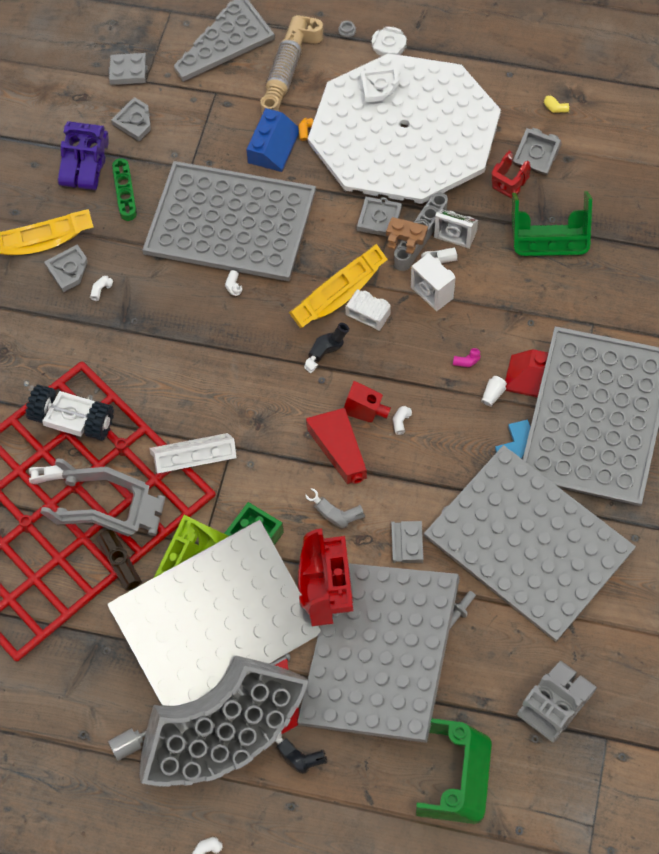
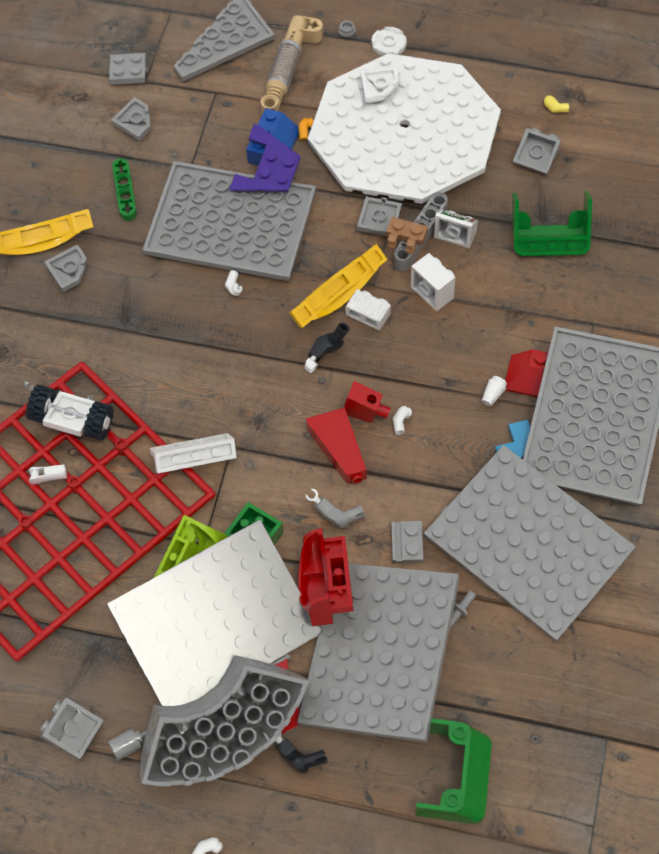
light grey piece [40,458,166,536] -> none
dark purple connector [58,121,109,190] -> none
white arm [90,276,113,301] -> none
dark brown piece [97,530,142,591] -> none
white bar [421,247,457,264] -> none
dark pink arm [453,348,481,367] -> none
red piece [492,151,531,198] -> none
light grey connector [517,661,597,742] -> none
none -> light grey plate [39,697,104,760]
none -> dark purple wing [229,124,301,192]

